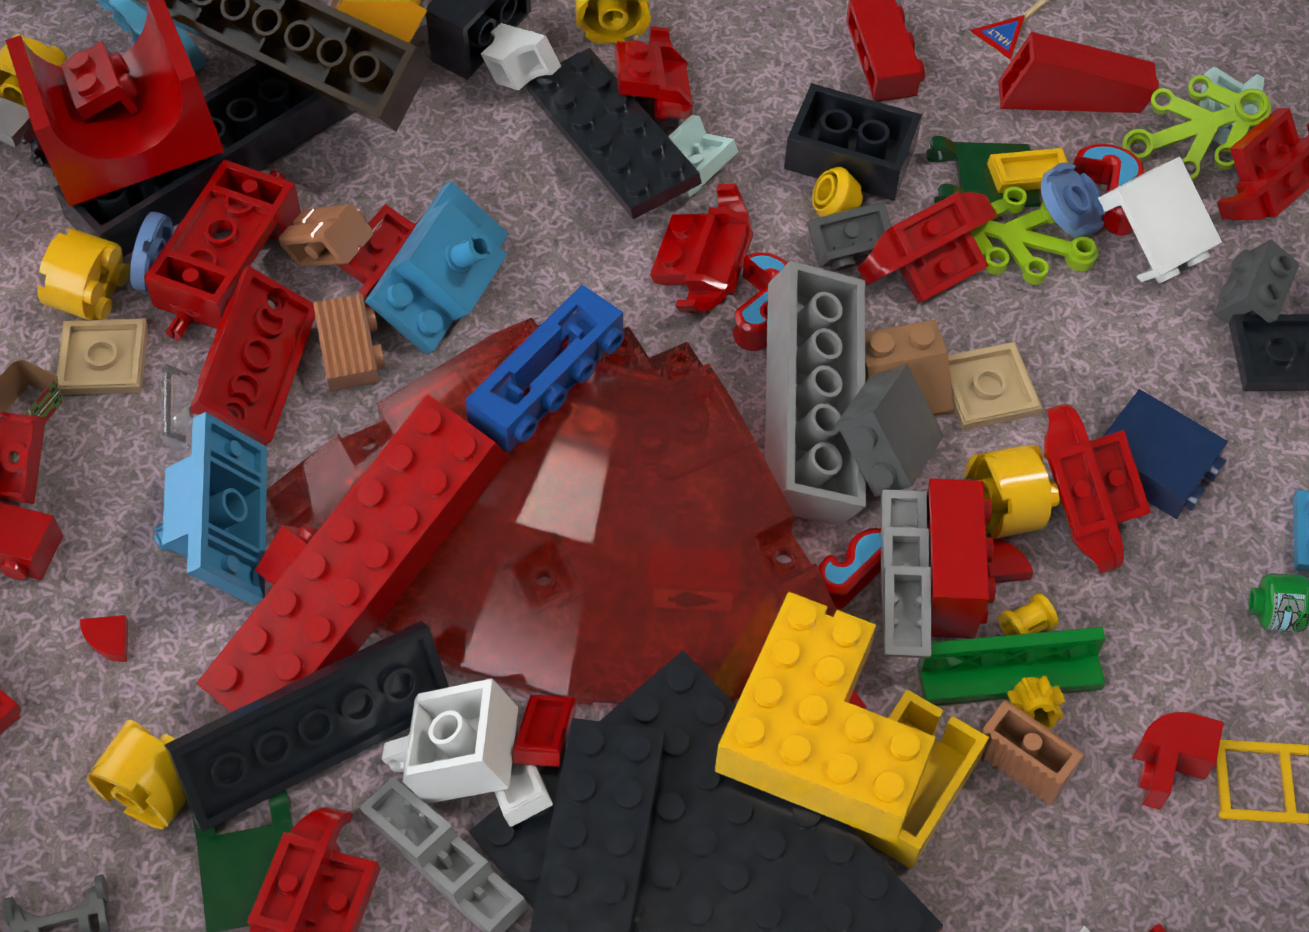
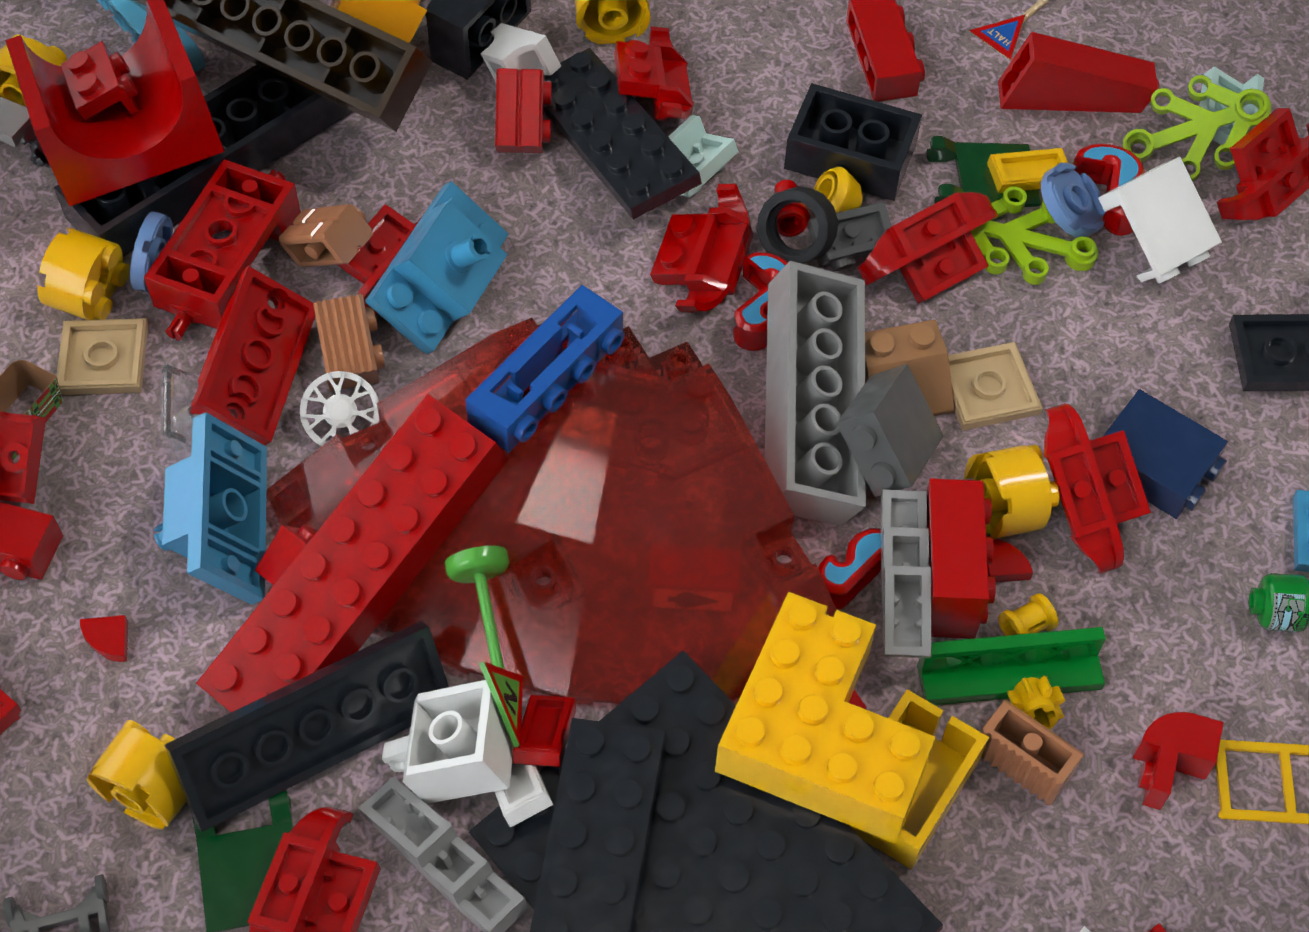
dark grey bracket [1214,240,1299,323] -> none
none -> white wheel [300,371,380,451]
none -> bright green piece [444,546,524,747]
none -> red brick [495,68,552,153]
none -> black tyre [757,186,838,264]
none -> red cone [774,180,810,237]

